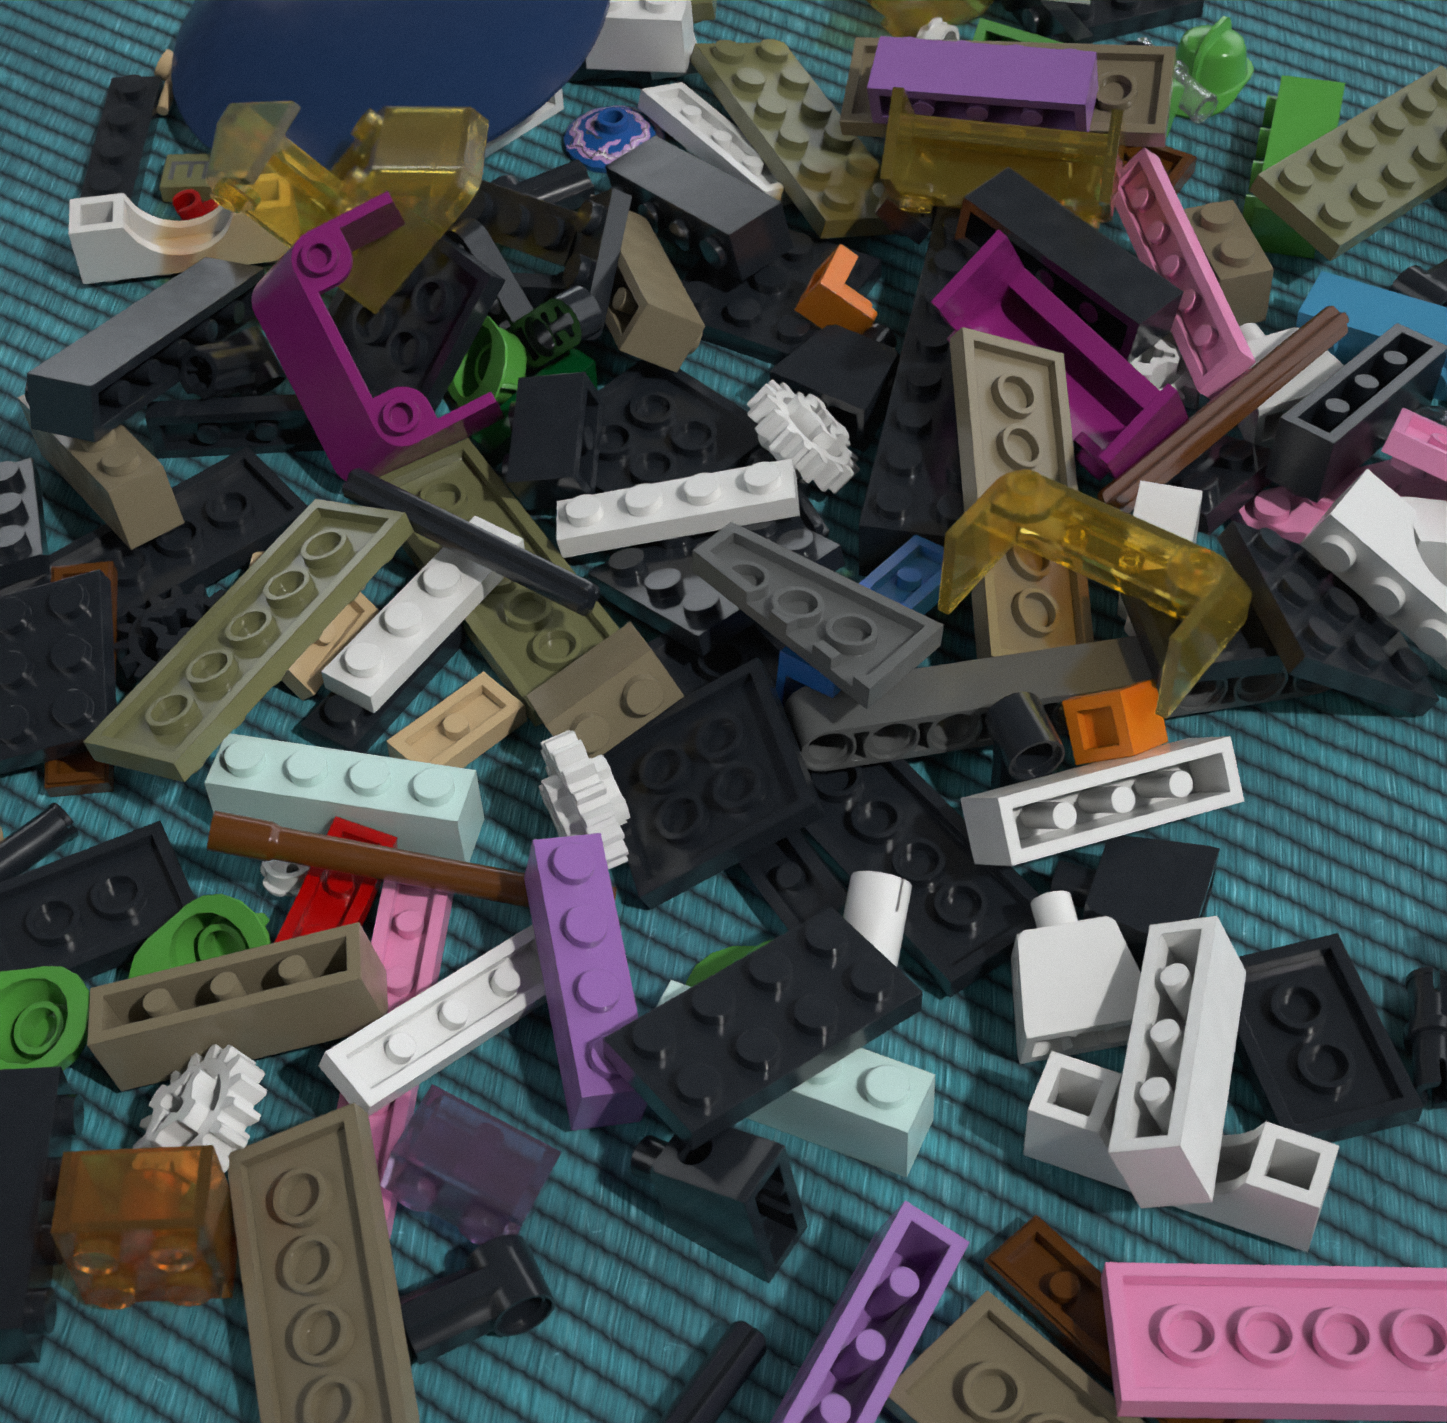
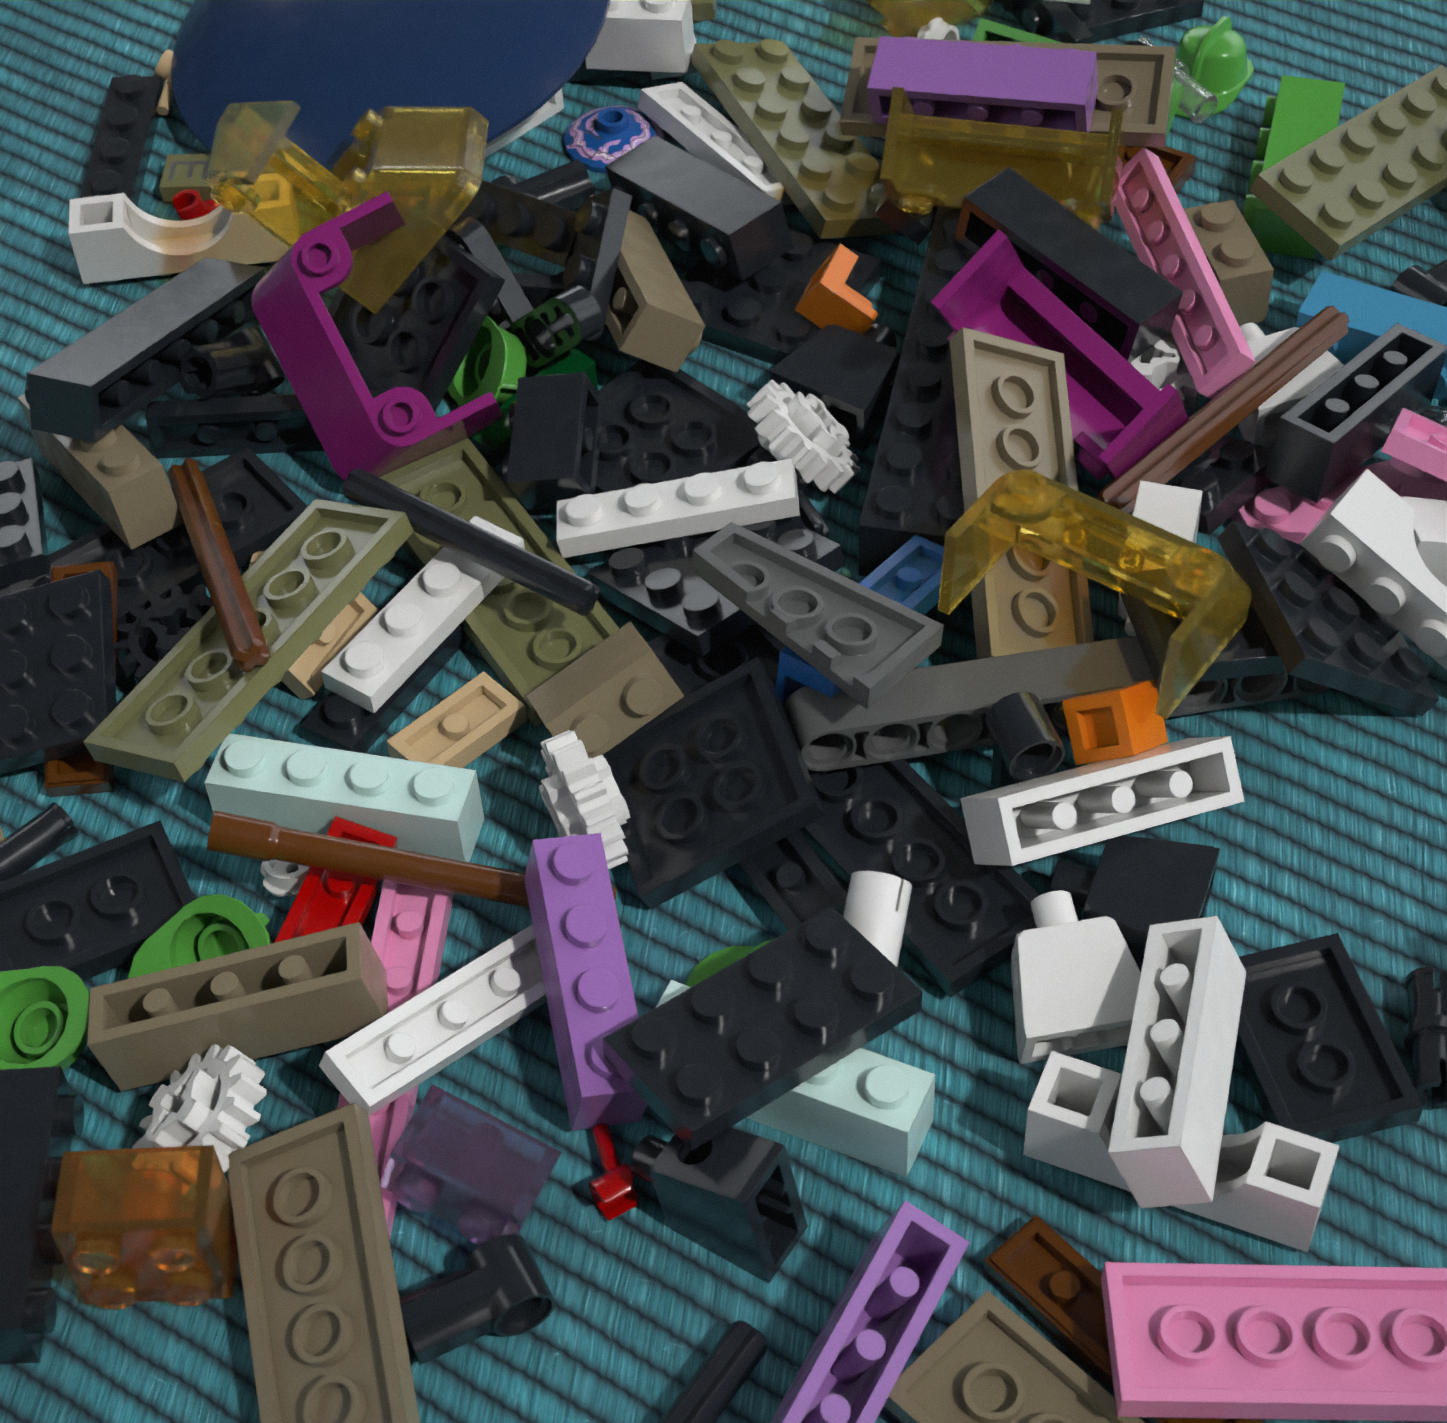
none -> reddish brown axle [168,459,270,672]
none -> red hand [588,1123,639,1221]

